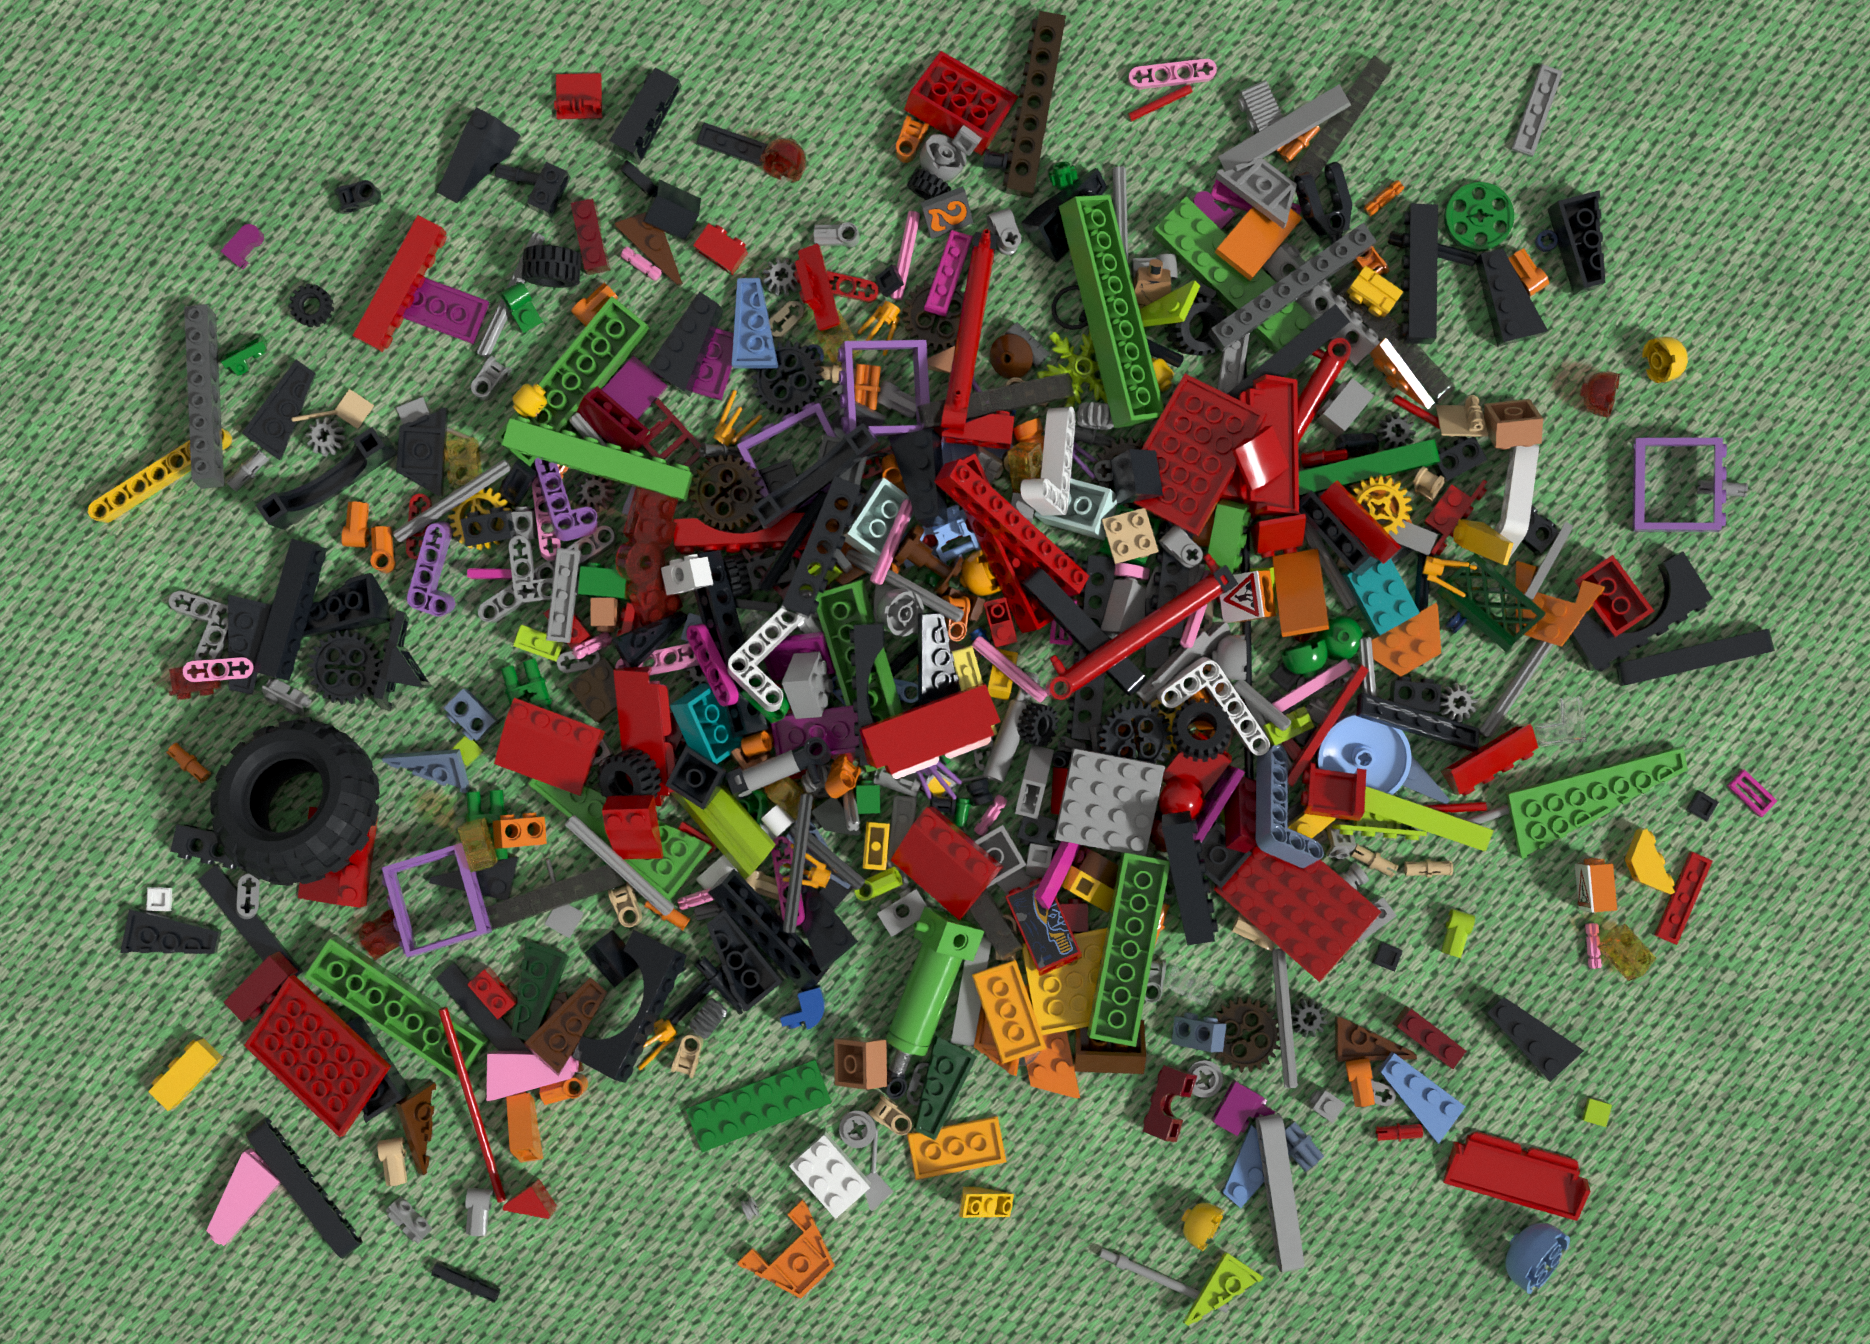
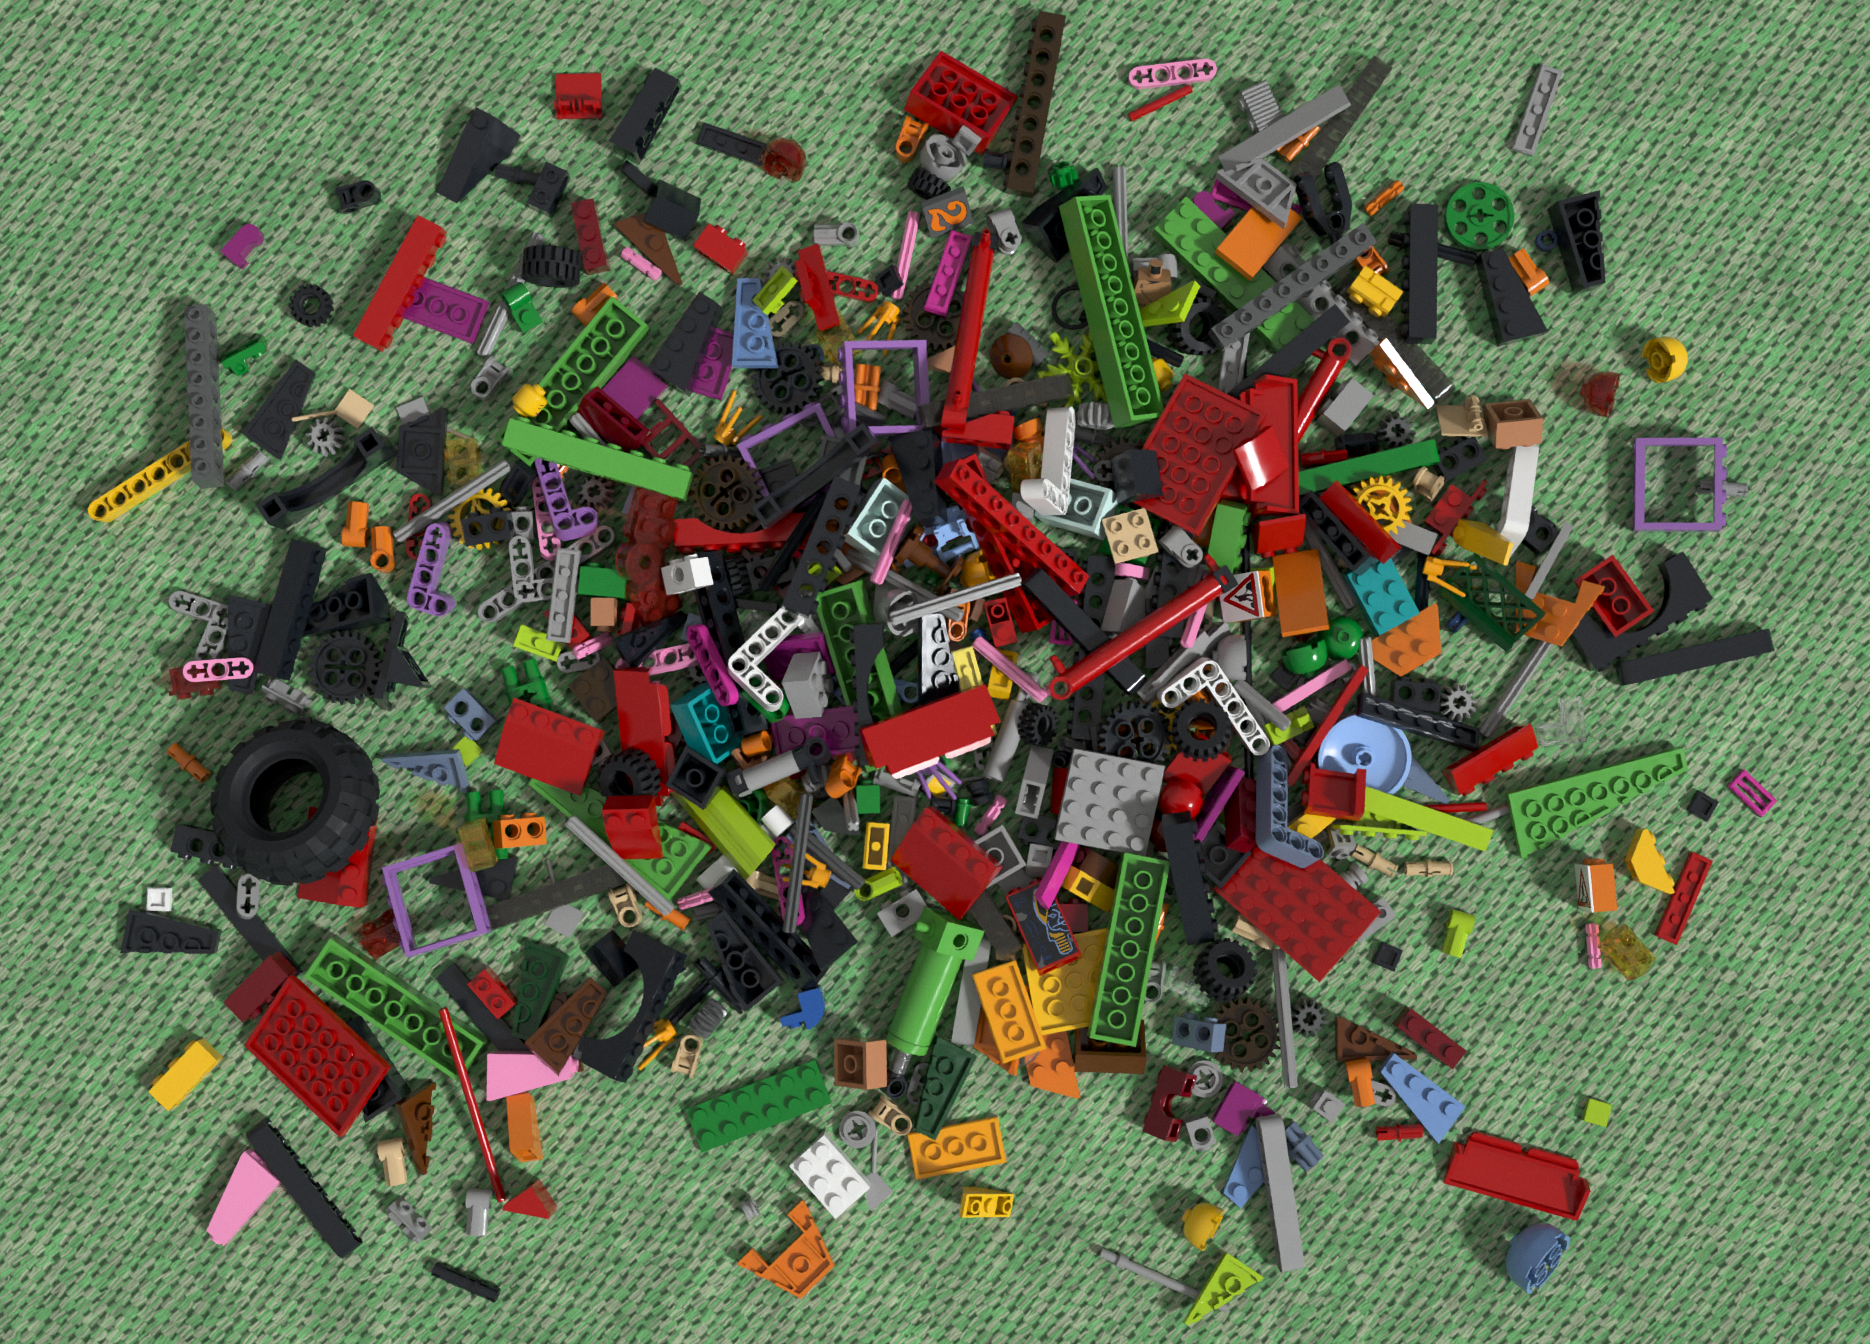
dark pink tile [467,568,512,580] -> none
orange piece [539,1074,588,1105] -> none
red bar [1391,394,1440,429] -> none
black wedge [1481,994,1584,1082] -> none
none -> lime hinge [753,266,798,315]
none -> light grey axle [889,573,1022,625]
none -> light grey brick [1183,1113,1216,1152]
none -> black tyre [1193,938,1257,1003]

